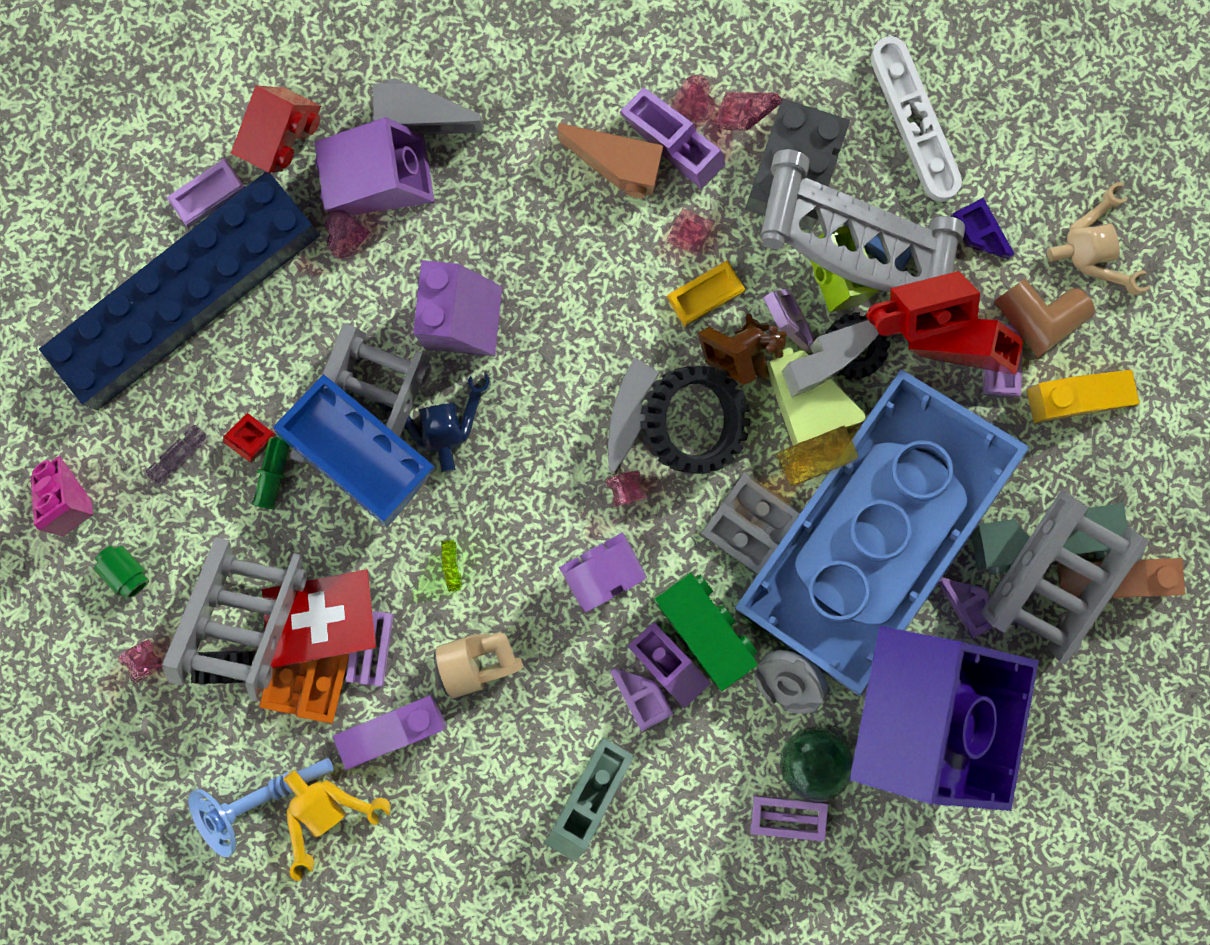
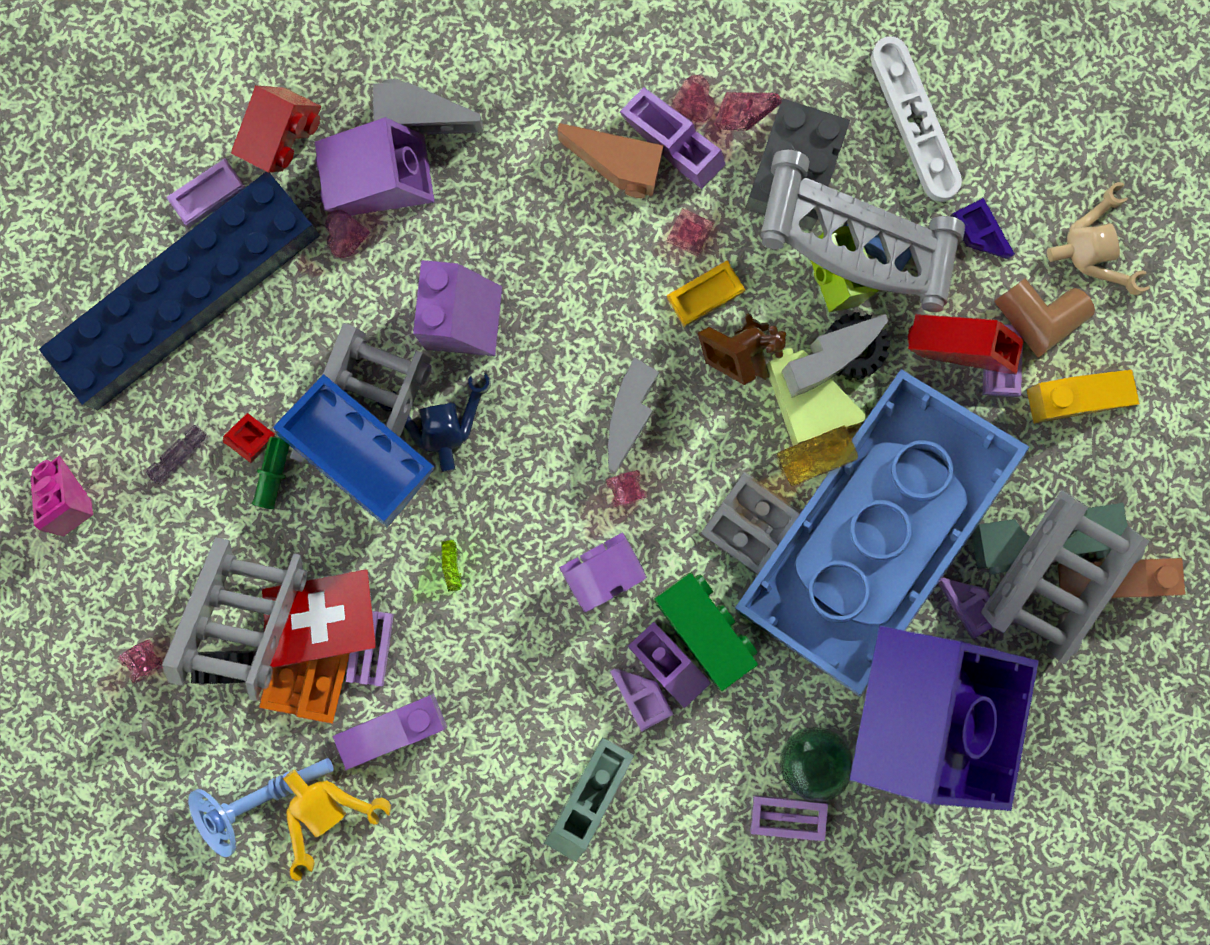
green brick [94,545,149,600] -> none
tan piece [434,633,523,699] -> none
black tyre [640,366,751,474] -> none
light grey tile [754,650,828,714] -> none
lavender tile [763,288,816,352] -> none
red brick [866,271,980,342] -> none

